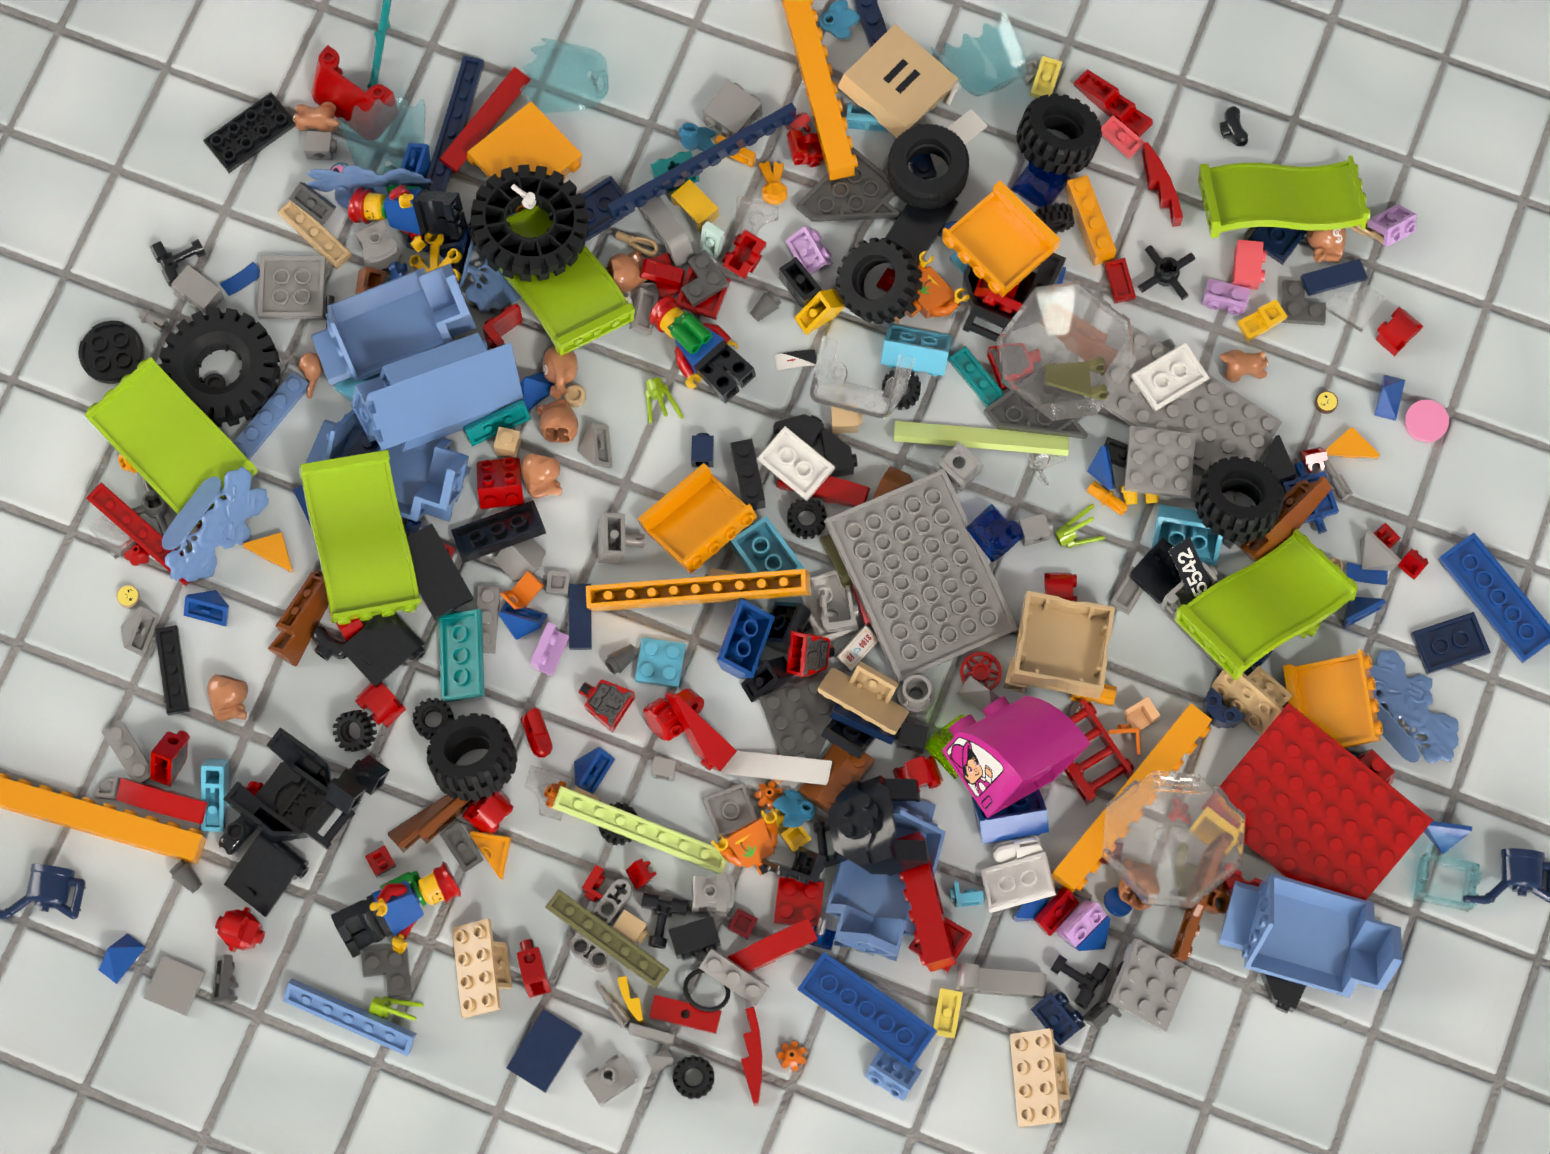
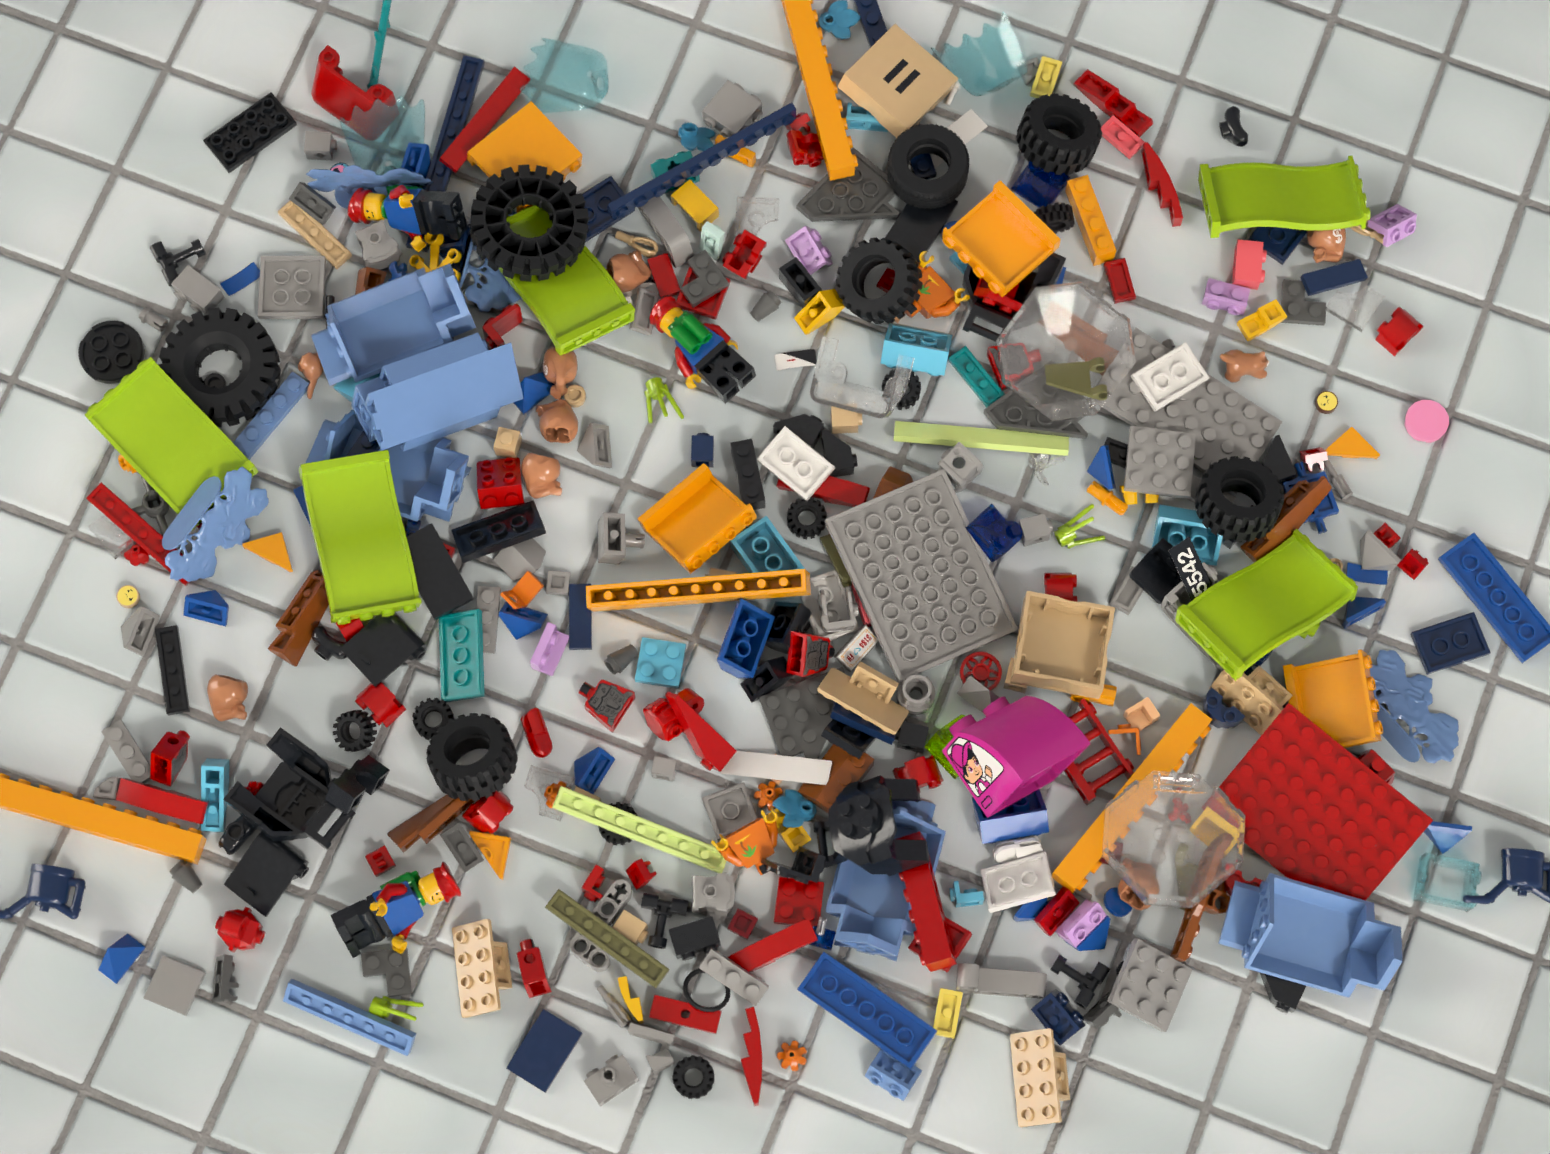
nougat animal [293,101,340,132] -> none
teal tile [463,399,531,447] -> none
white hand [511,184,536,210] -> none
red tile [640,258,685,289] -> none
light orange piece [759,161,788,205] -> none
black bar [1138,245,1195,300] -> none
blue slope [1374,375,1405,421] -> none

